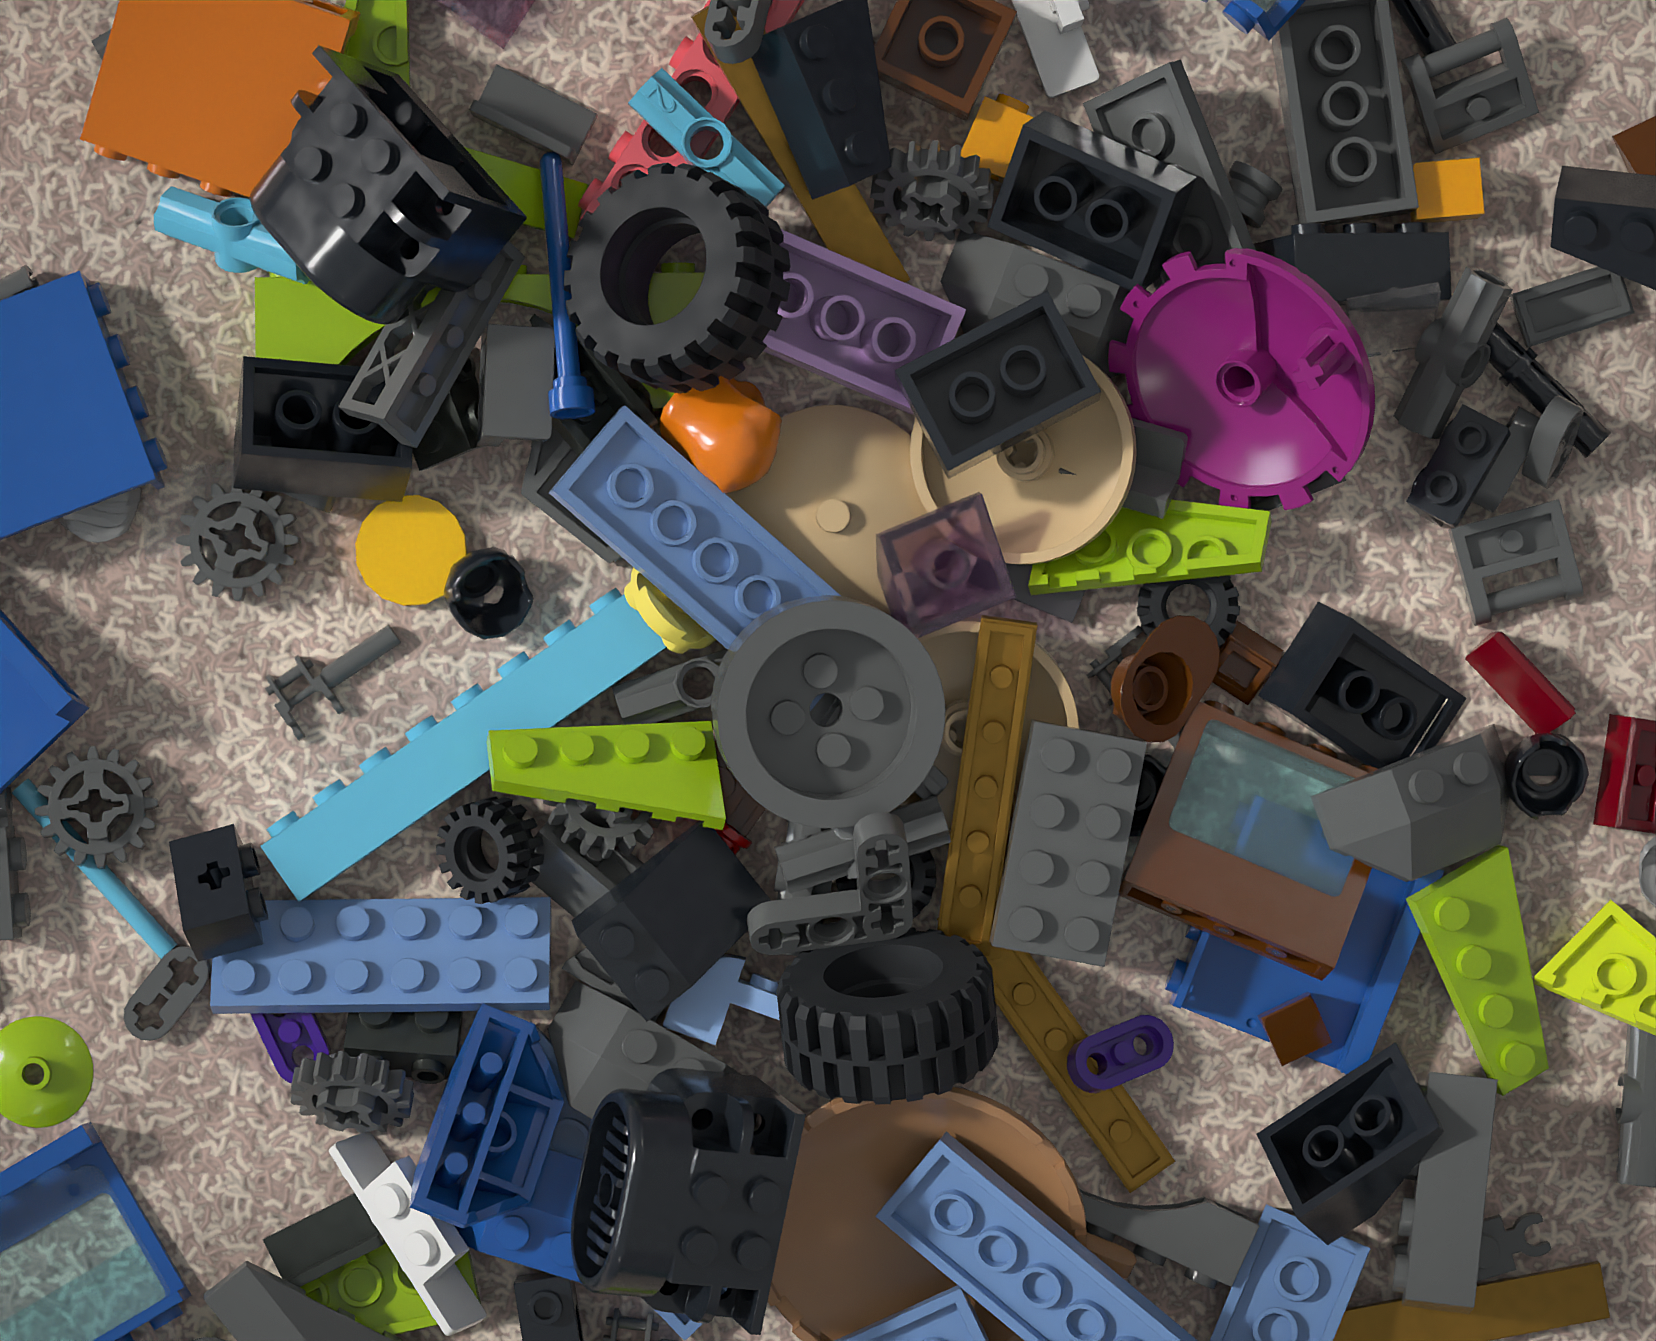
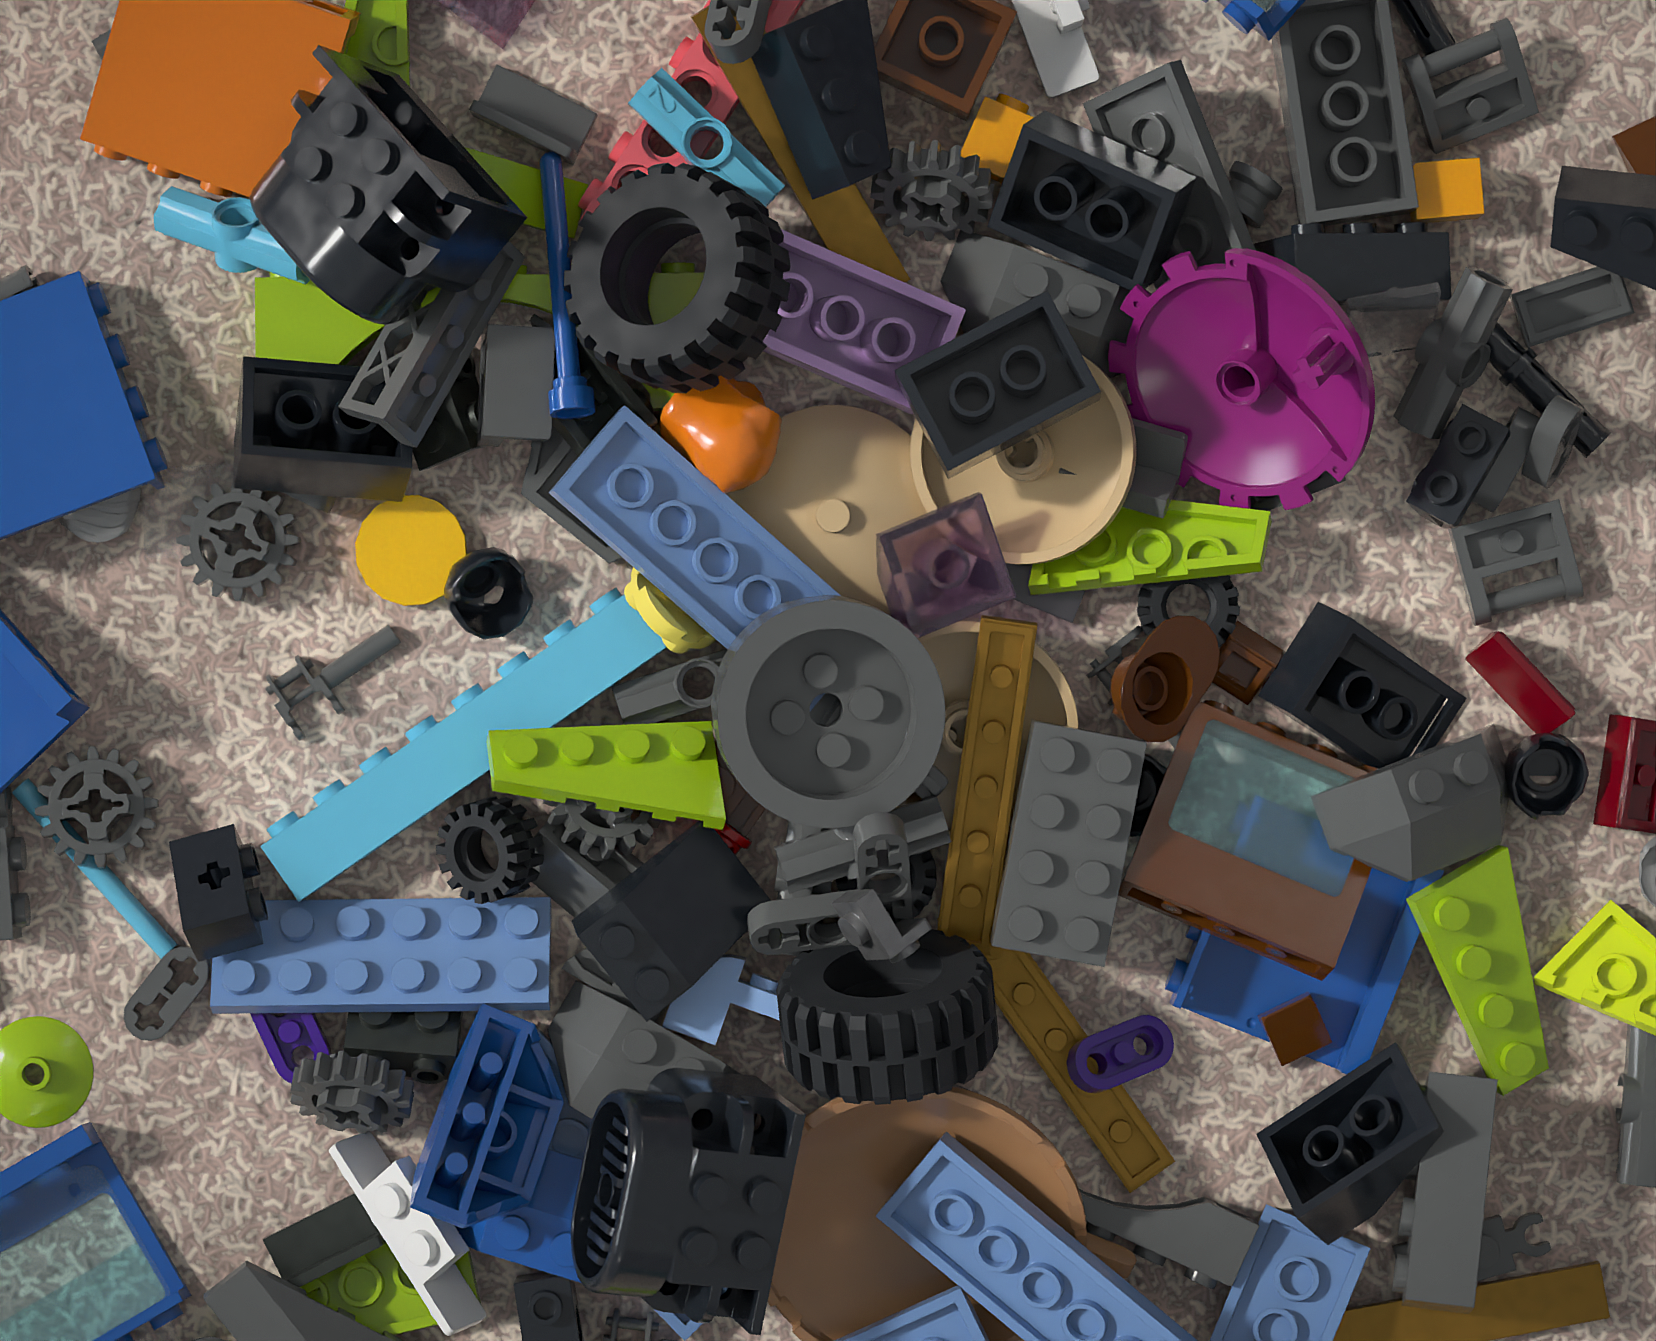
none -> flat silver bracket [831,889,932,963]

